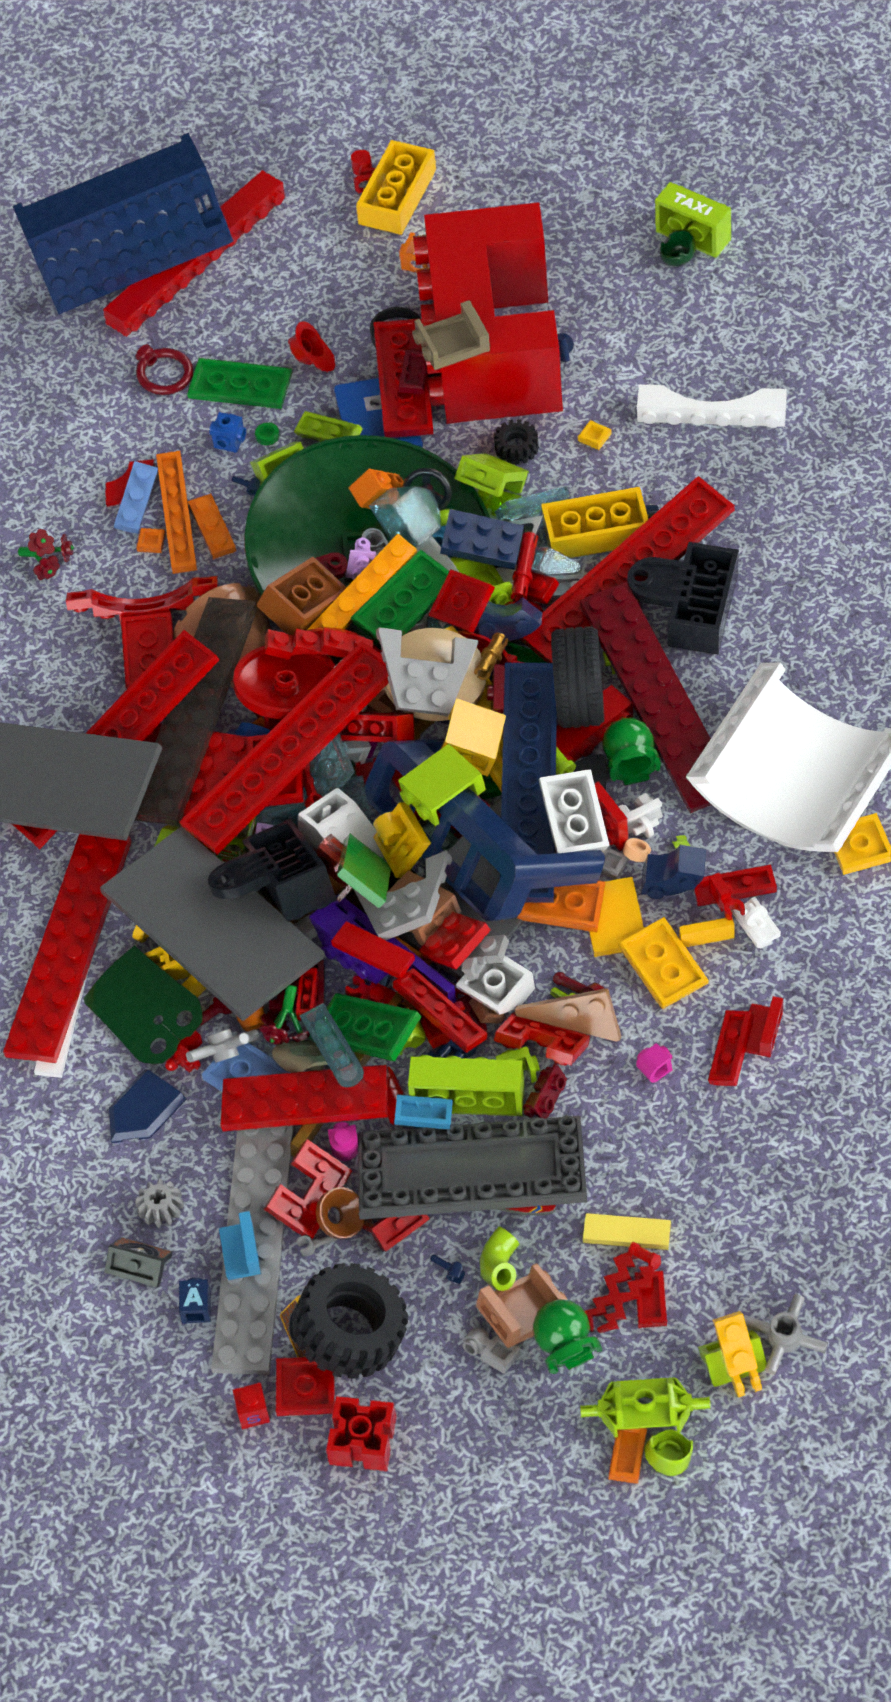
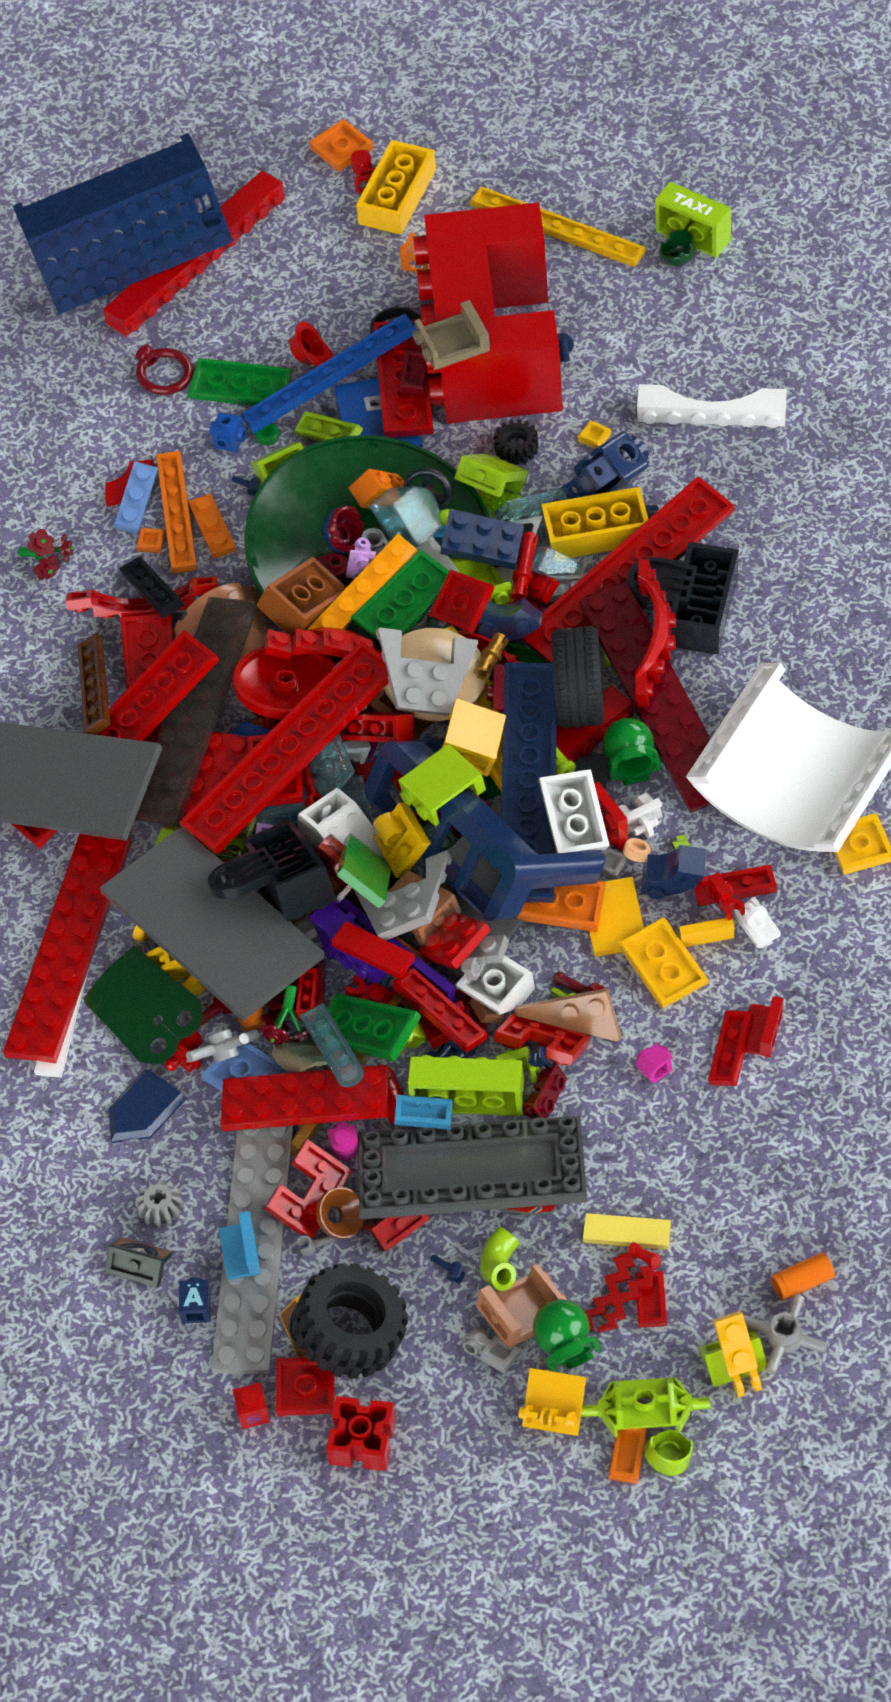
none -> reddish brown tile [77,633,110,735]
none -> black tile [119,556,184,619]
none -> blue tile [240,313,415,434]
none -> orange plate [309,119,374,172]
none -> dark red hair [321,506,364,554]
none -> yellow tile [470,186,646,267]
none -> yellow hinge [518,1368,586,1436]
none -> dark blue hand [528,1047,552,1068]
none -> dark blue piece [561,431,649,499]
none -> red piece [635,559,676,708]
none -> orange pin [770,1252,835,1302]

